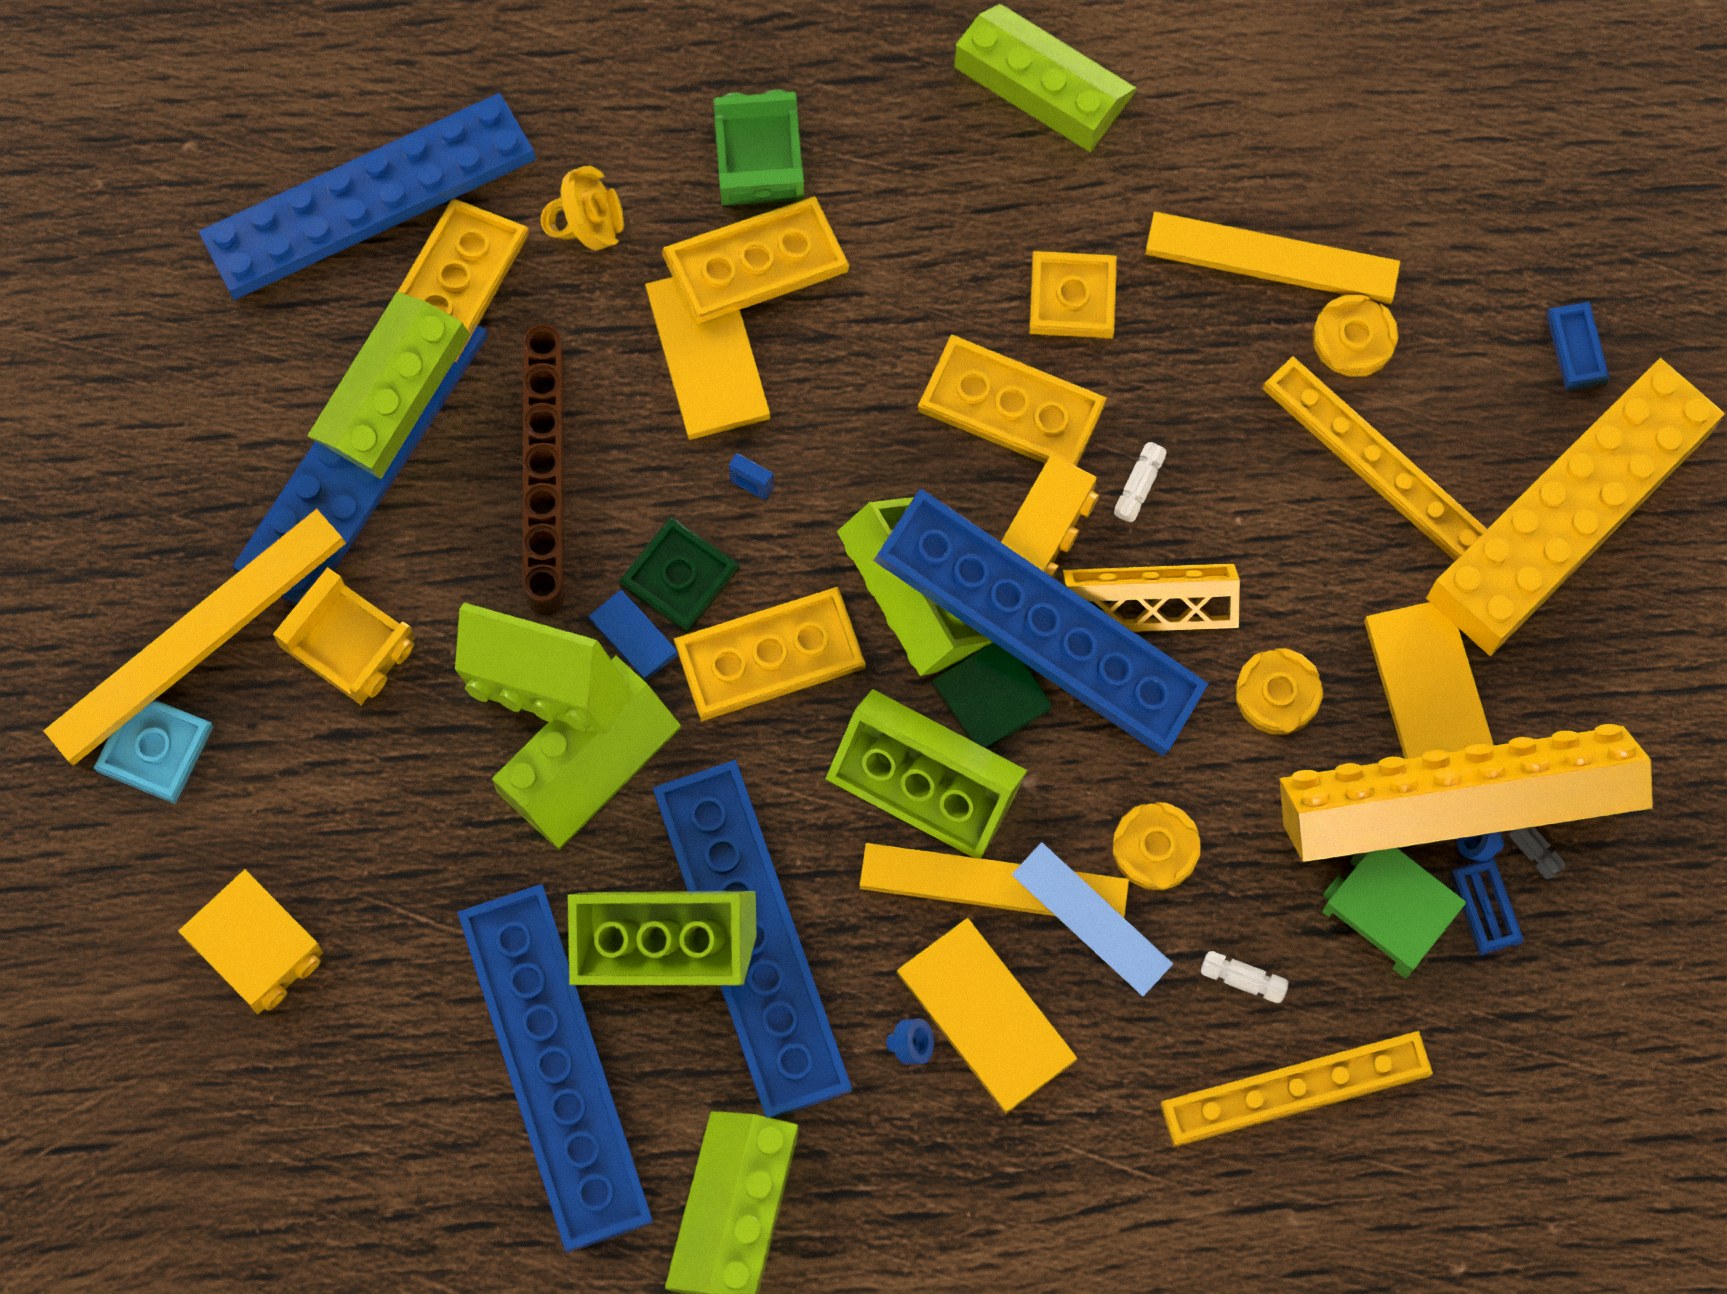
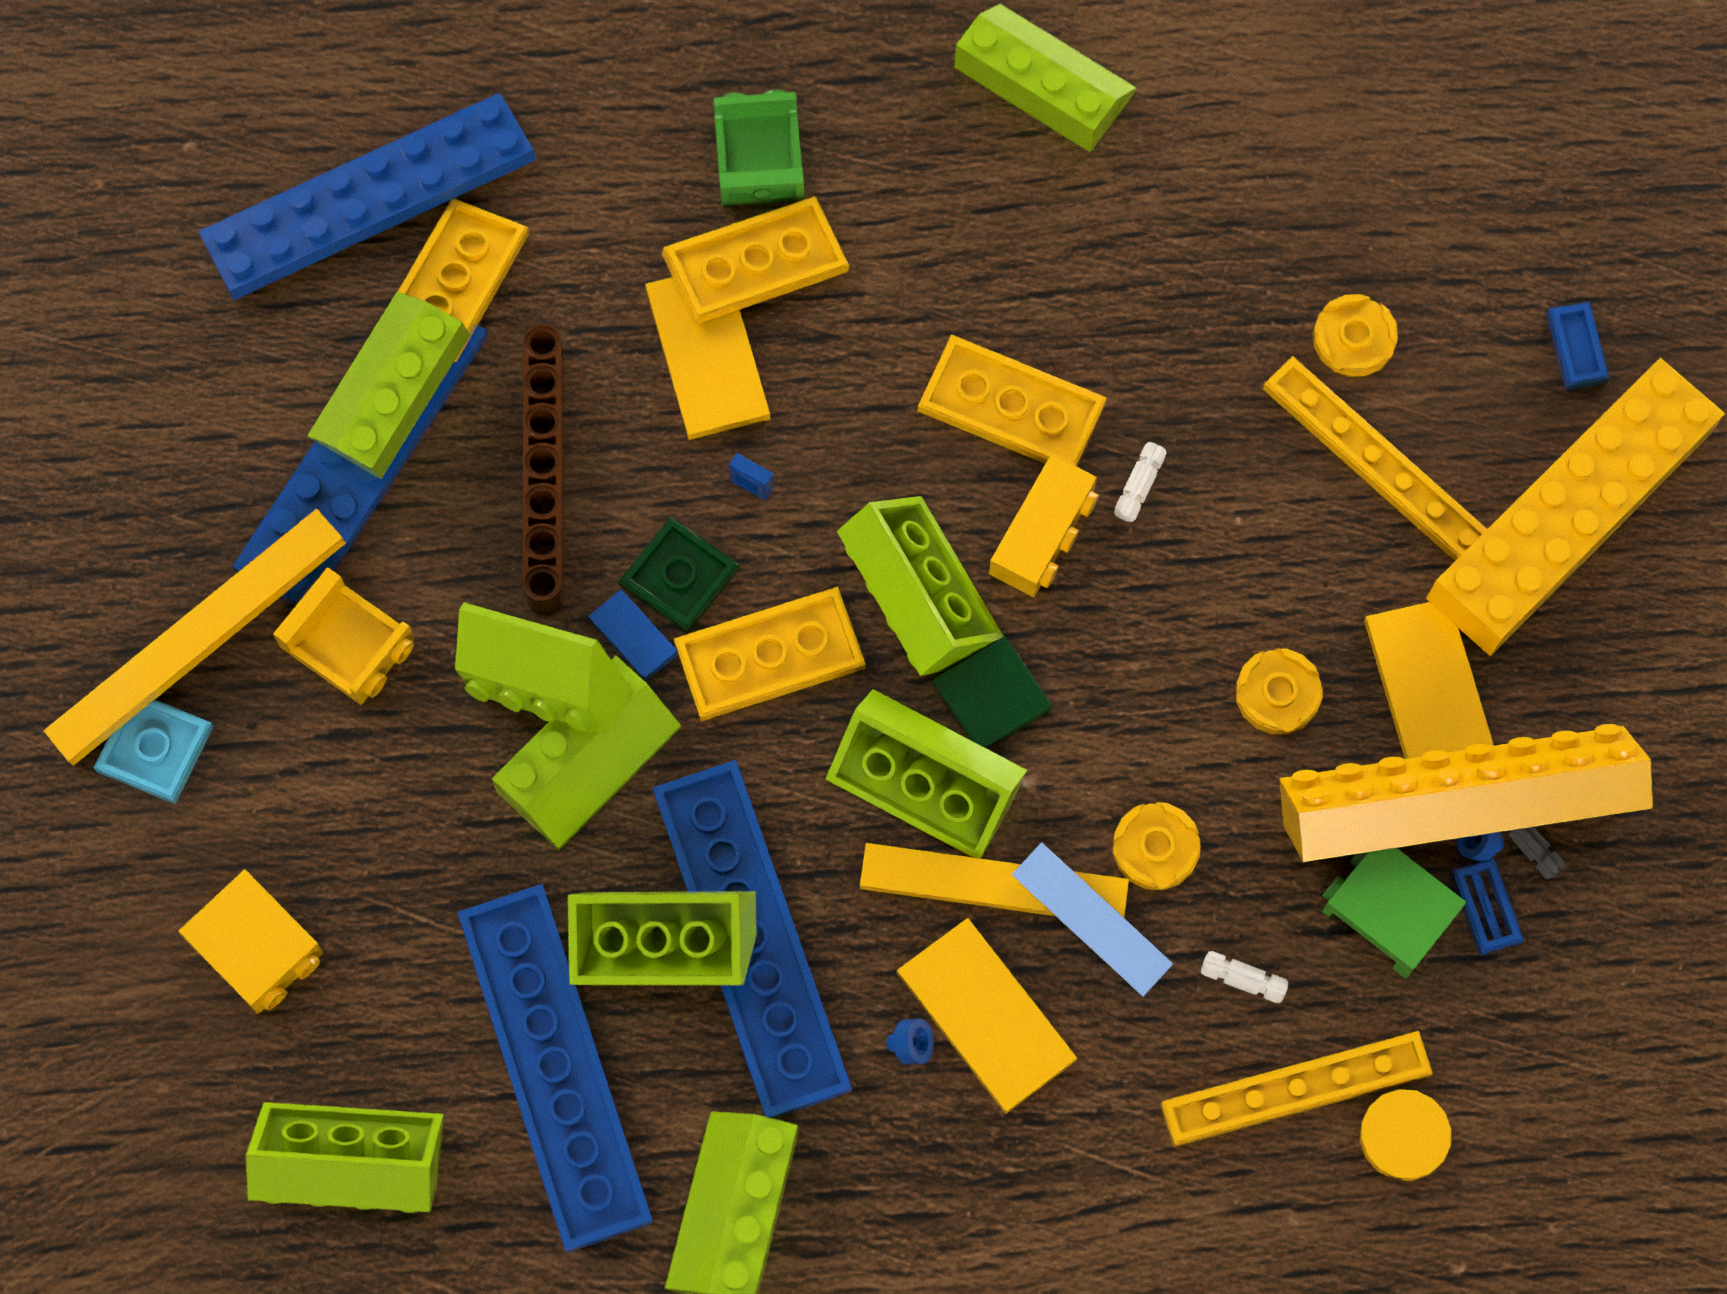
yellow tile [541,166,624,251] -> none
blue plate [873,488,1209,756] -> none
yellow tile [1029,251,1117,338] -> none
yellow fence [1063,564,1240,632] -> none
yellow tile [1145,212,1400,304] -> none
none -> lime slope [246,1102,443,1213]
none -> yellow tile [1360,1089,1451,1181]

